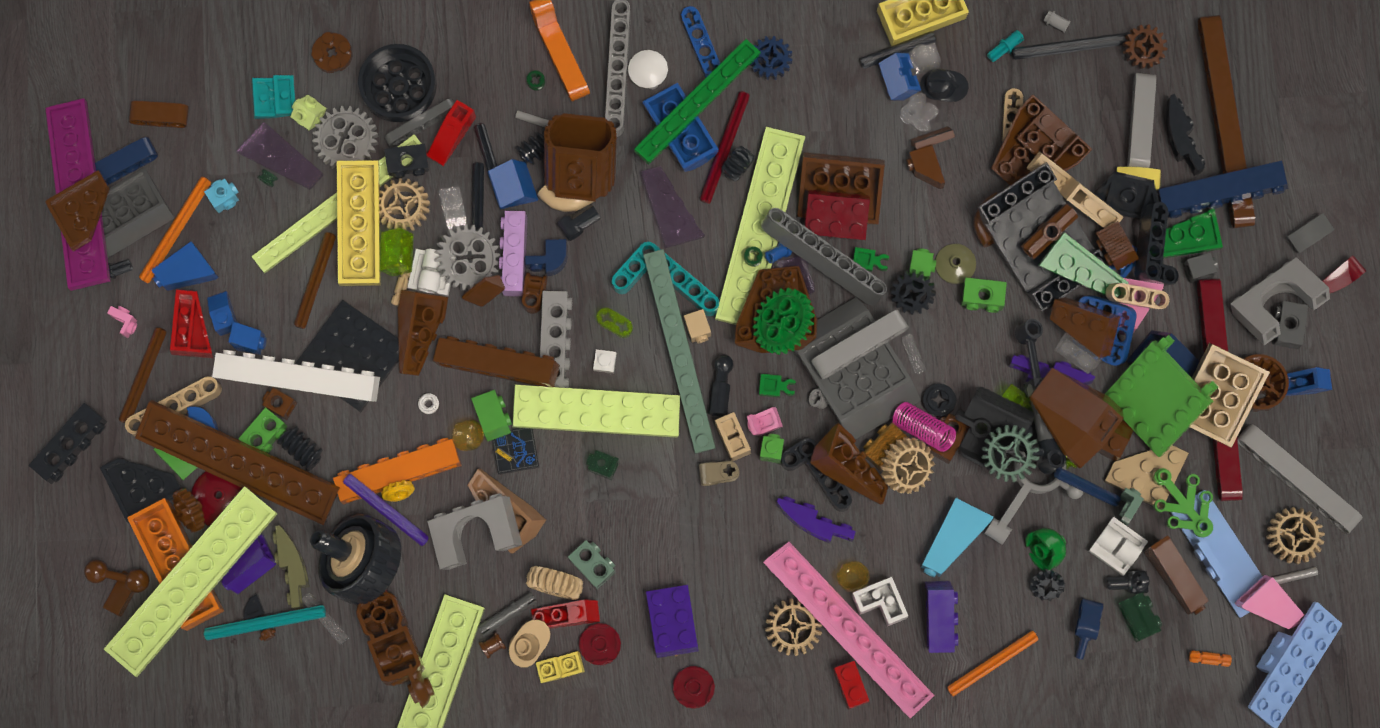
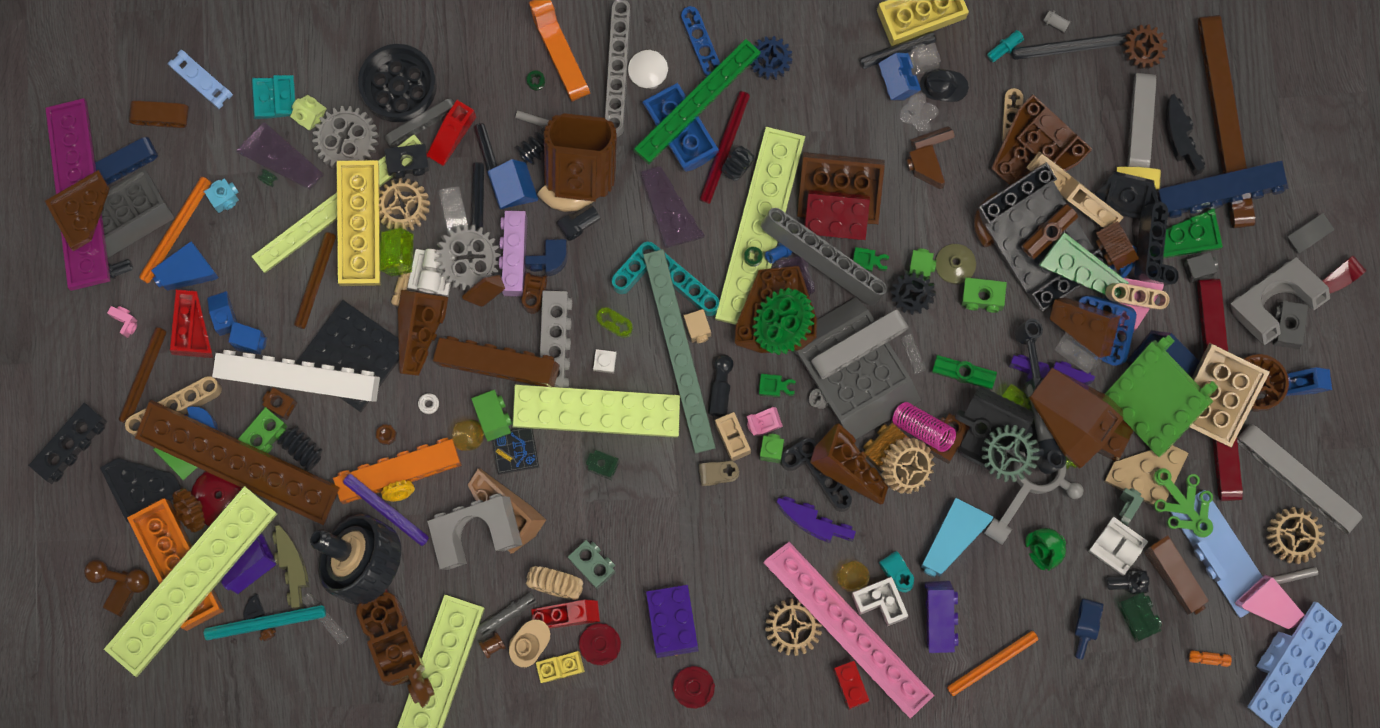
reddish brown plate [311,32,353,73] -> none
black gear [923,383,956,417] -> none
black gear [1031,570,1065,601] -> none
dark blue axle [1054,467,1121,507] -> none
none -> light blue plate [167,49,233,109]
none -> reddish brown tile [376,424,397,445]
none -> teal piece [879,551,914,593]
none -> green piece [932,355,997,390]

